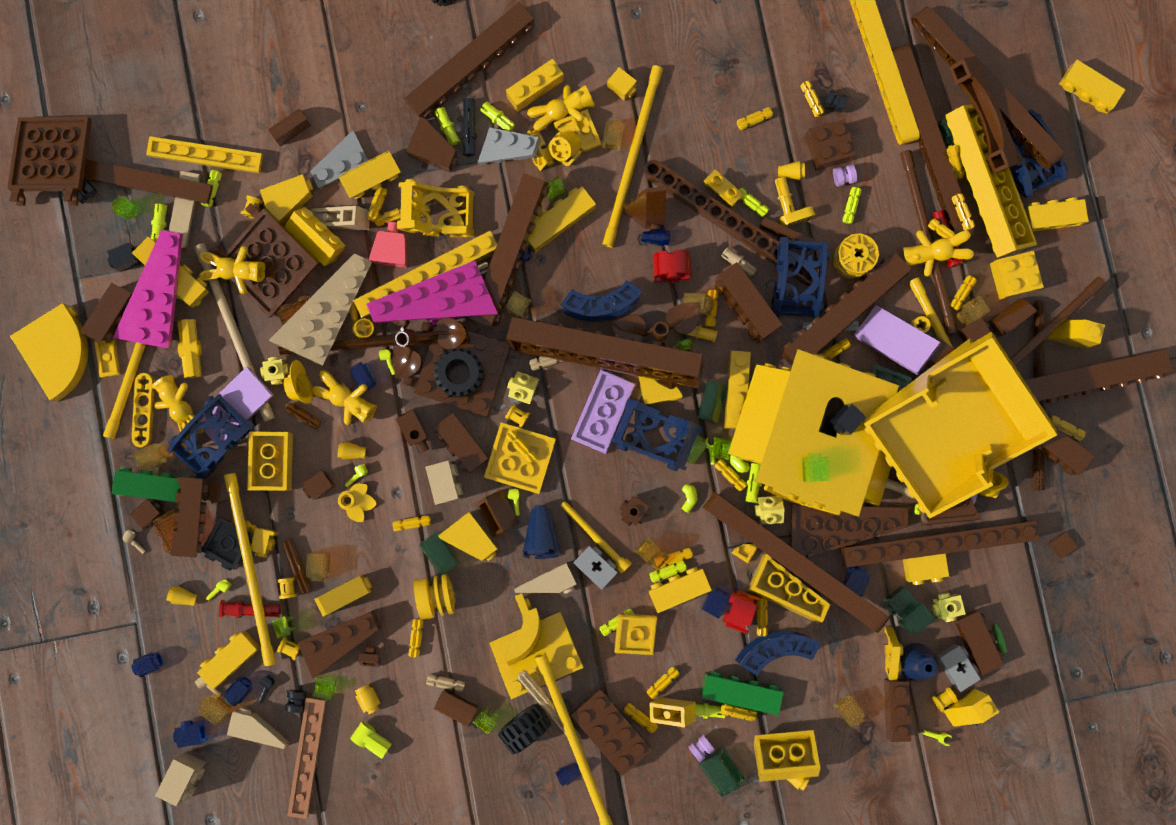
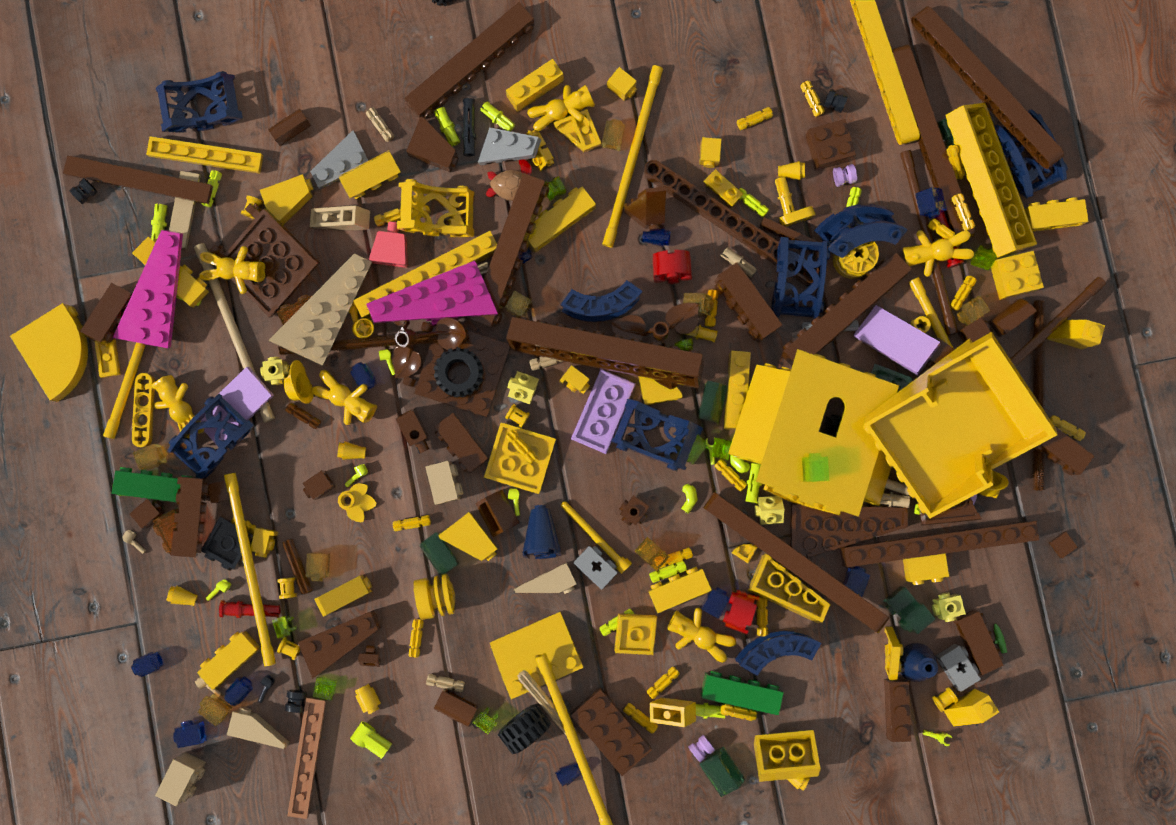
reddish brown plate [7,116,92,206] -> none
black brick [107,243,142,272] -> none
clear neon green wheel [112,197,137,219] -> none
yellow piece [177,319,202,378] -> none
yellow brick [247,432,293,491] -> none
yellow brick [284,207,346,266] -> none
yellow axle [366,187,387,222] -> none
yellow arch [500,593,541,666] -> none
yellow piece [547,131,582,166] -> none
yellow axle [819,338,851,360] -> none
black brick [830,404,866,435] -> none
clear yellow brick [833,694,866,727] -> none
reddish brown arch [949,56,1022,174] -> none
reddish brown brick [1024,349,1173,403] -> none
yellow brick [1059,60,1126,114] -> none
none -> dark blue fence [156,71,243,133]
none -> tan axle [366,107,394,142]
none -> medium nougat animal [486,159,532,201]
none -> yellow brick [560,365,590,394]
none -> yellow animal [667,608,736,663]
none -> yellow brick [699,137,721,168]
none -> dark blue fence [814,204,907,258]
none -> tan axle [880,492,910,508]
none -> clear blue brick [915,187,947,218]
none -> clear neon green tile [970,245,997,270]

